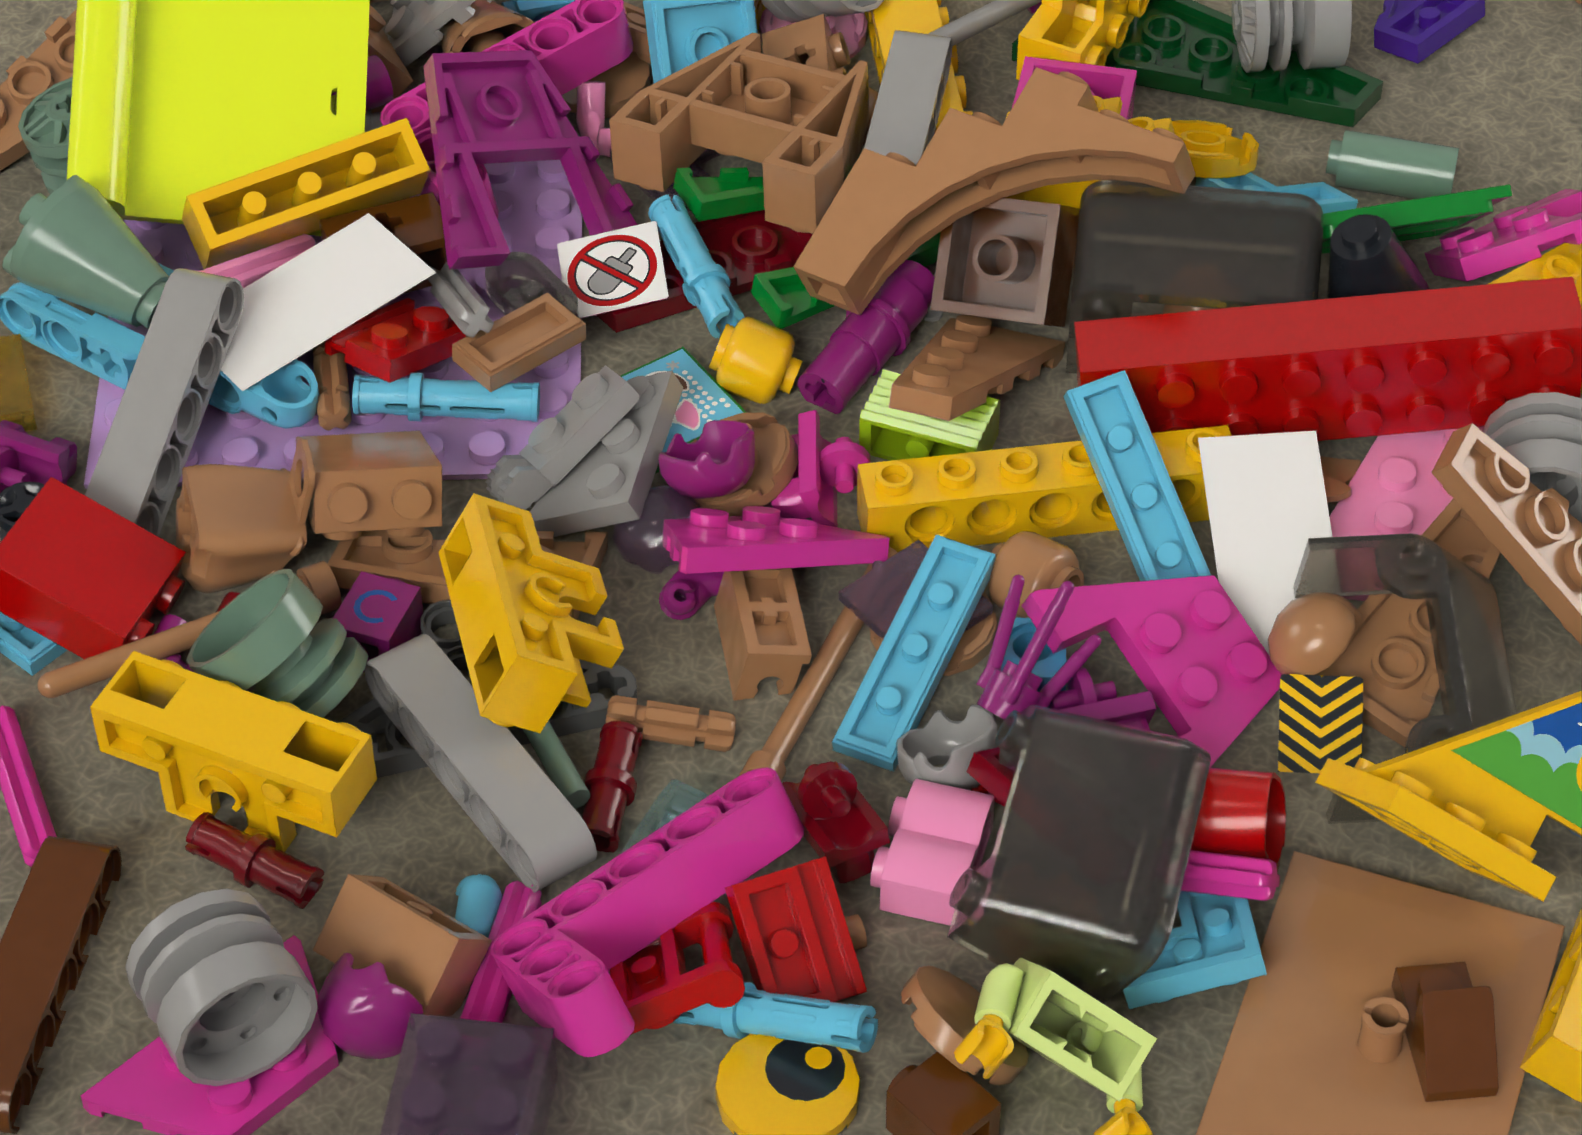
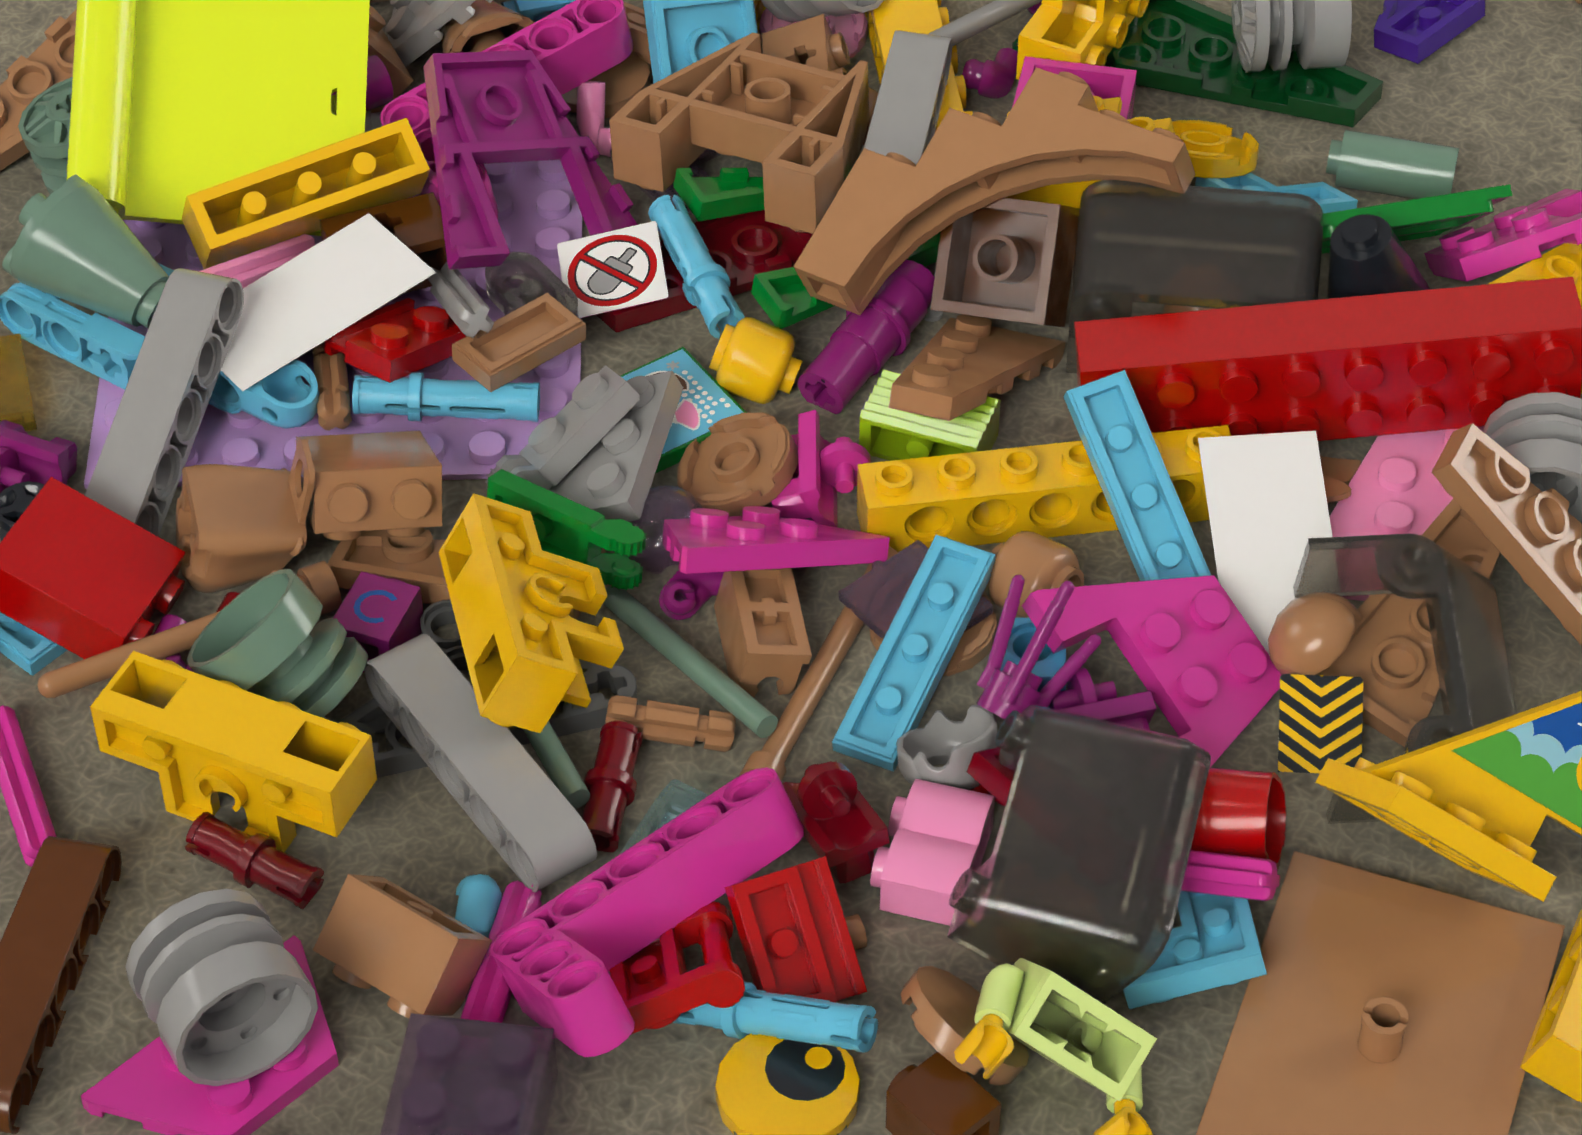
magenta hair [317,953,425,1059] -> none
magenta hair [658,420,755,499] -> none
reddish brown slope [1392,962,1499,1102] -> none
none -> green hinge [487,469,646,590]
none -> sand green bar [603,585,778,738]
none -> magenta arm [962,48,1018,99]

